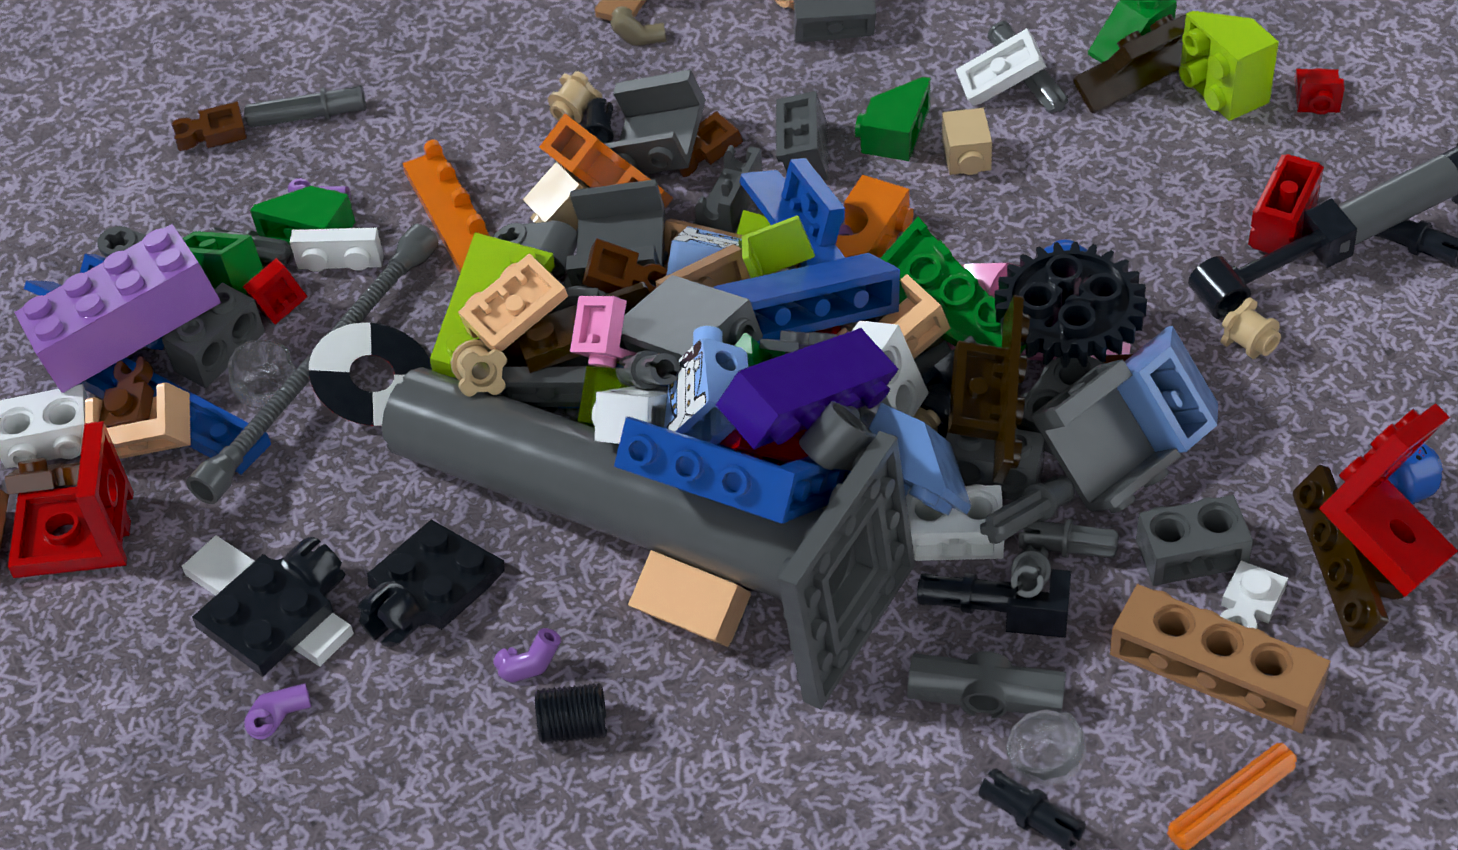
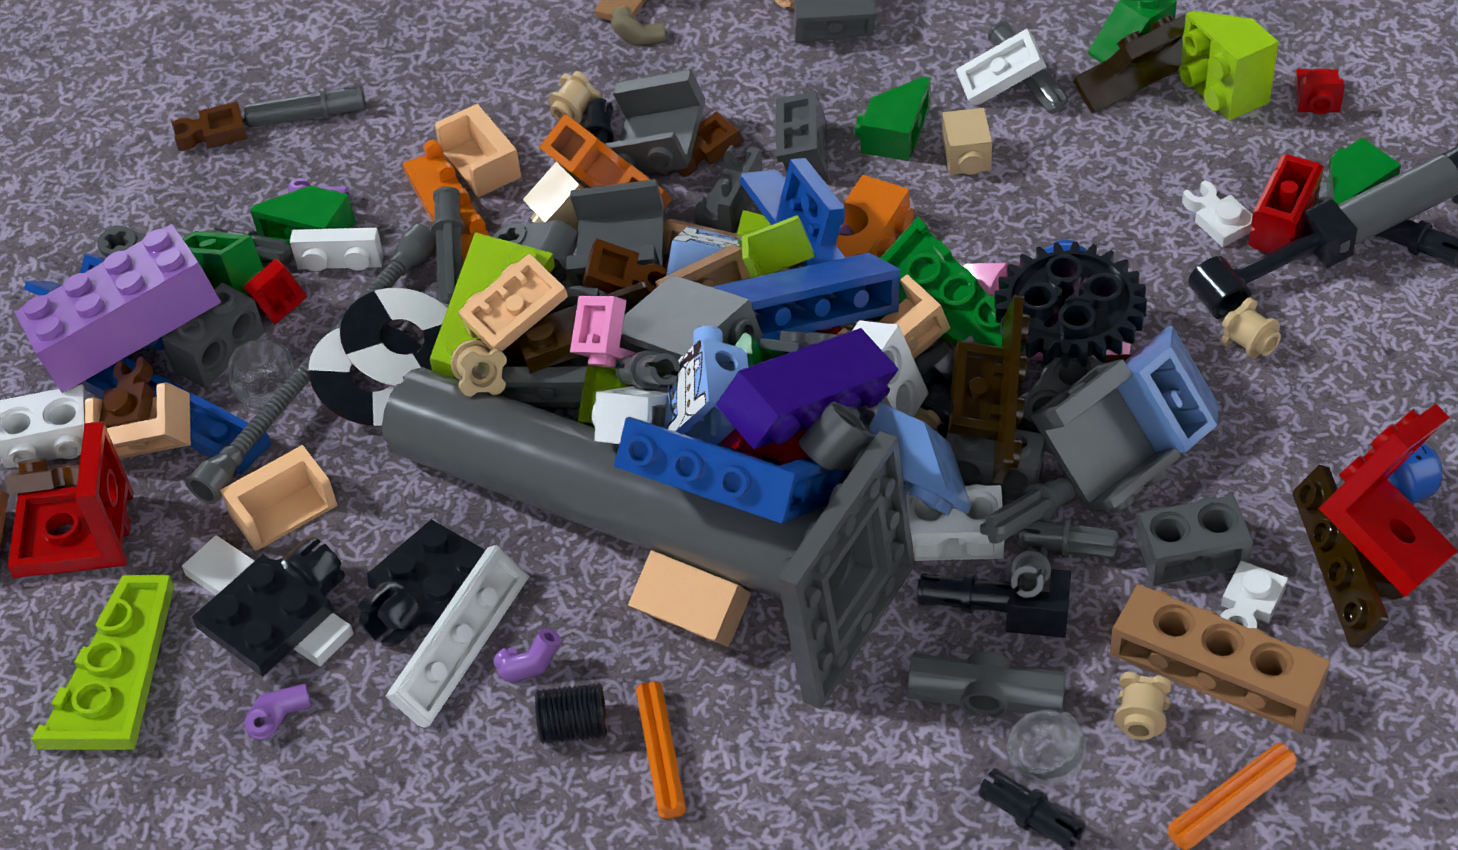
none -> lime wing [31,575,174,750]
none -> light nougat panel [220,445,338,552]
none -> sticker [340,288,448,386]
none -> white tile [386,545,530,728]
none -> dark grey axle [431,187,465,306]
none -> light nougat panel [435,104,522,198]
none -> orange axle [636,680,686,819]
none -> tan brick [1114,672,1172,740]
none -> white plate [1182,181,1253,247]
none -> green slope [1326,138,1402,205]

